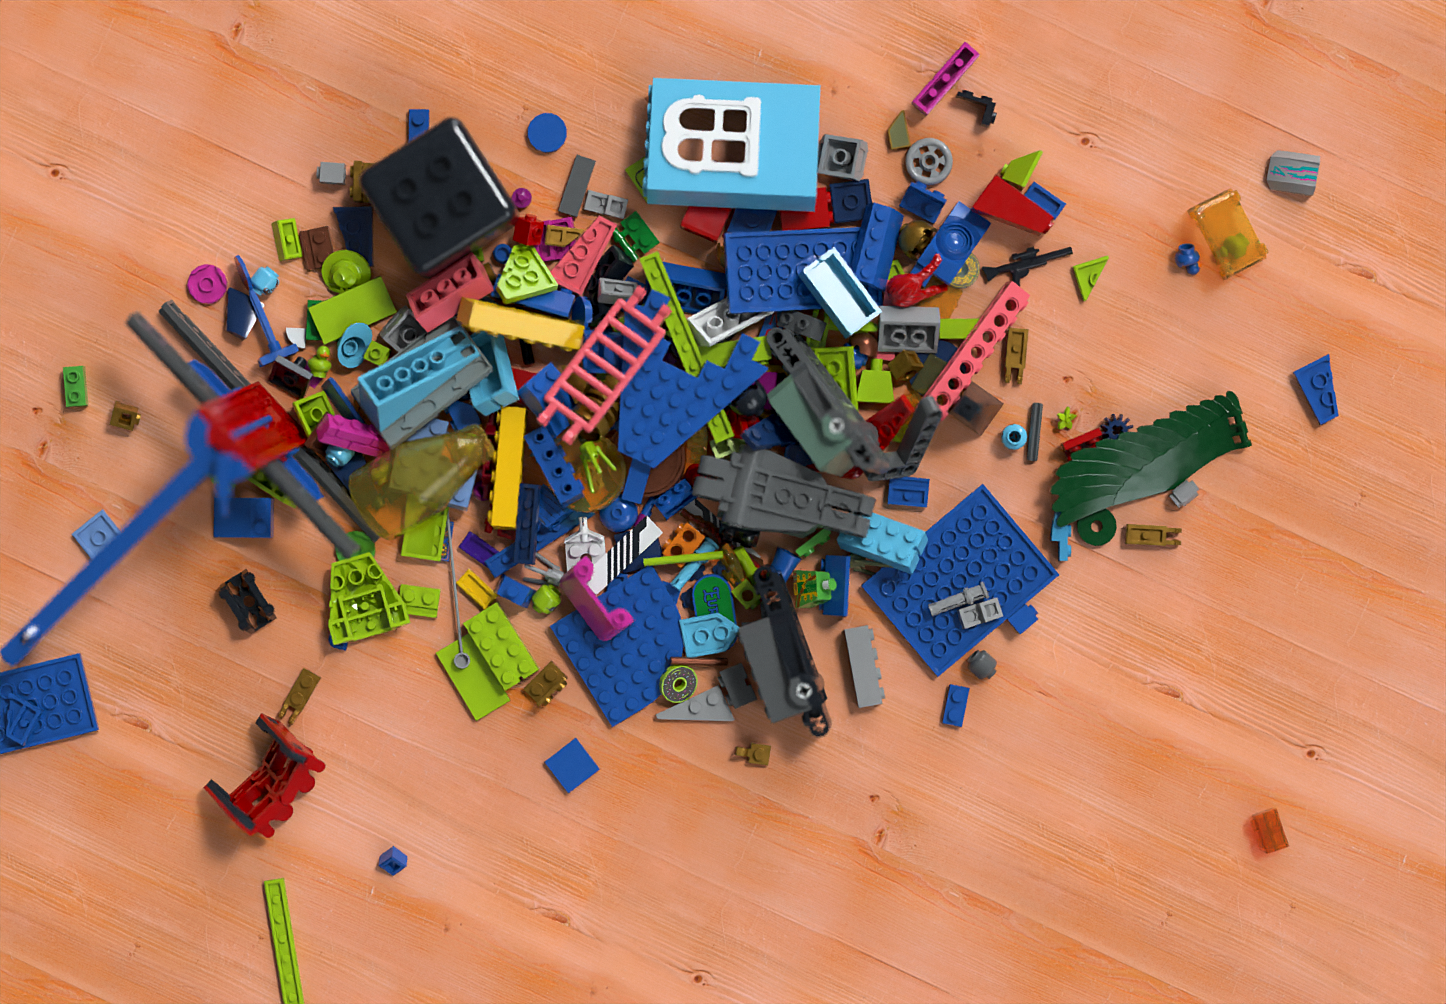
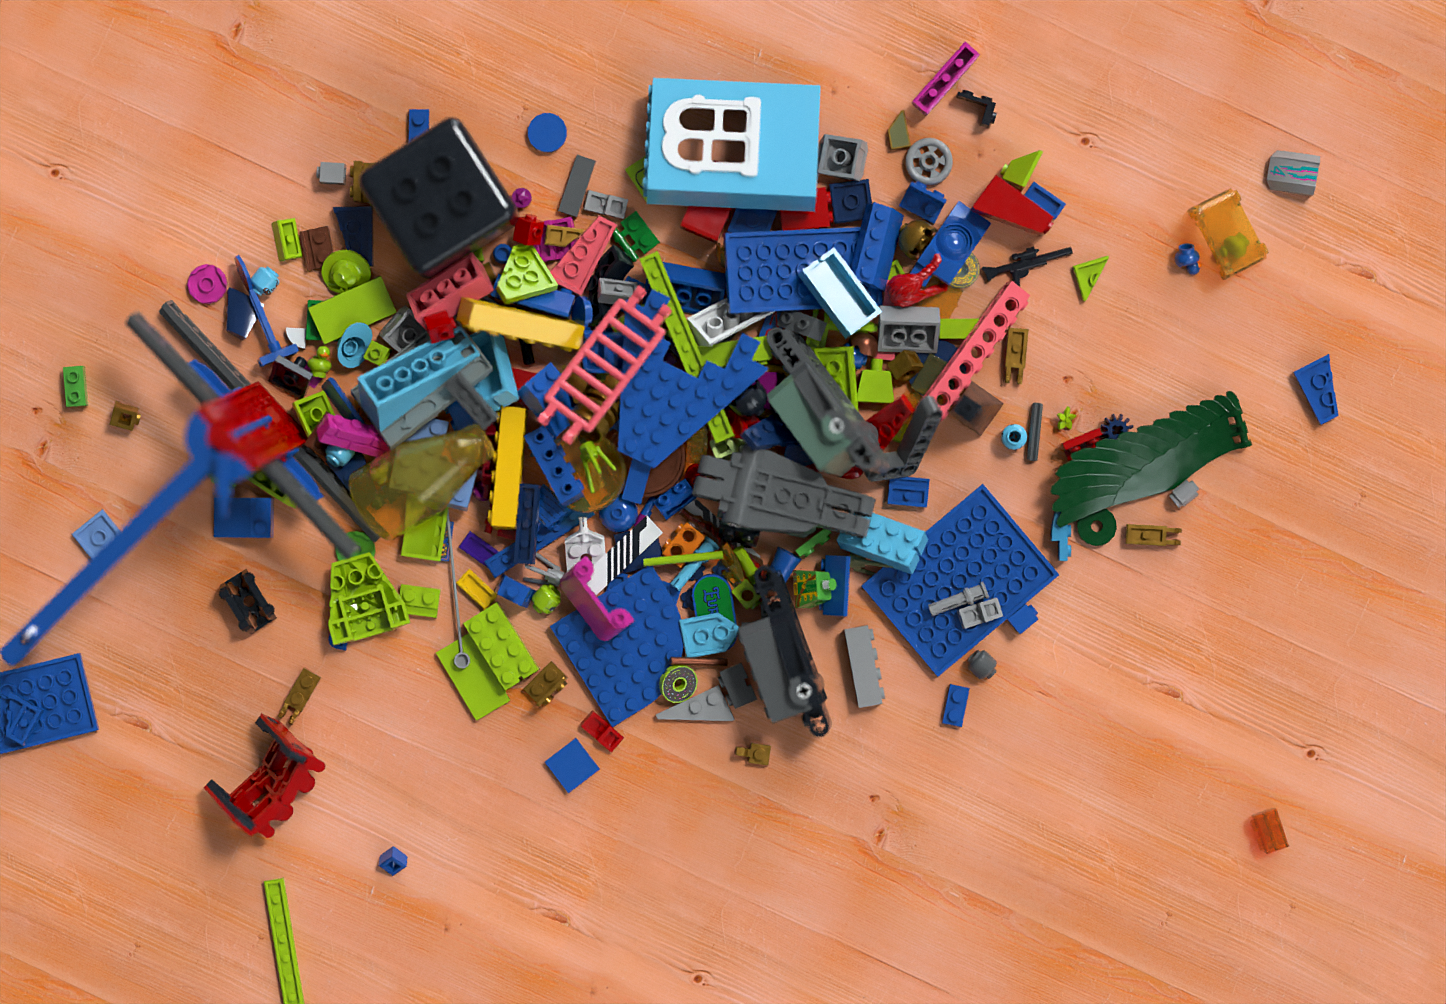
none -> red brick [423,310,456,344]
none -> dark grey tile [444,371,499,430]
none -> red slope [580,710,624,753]

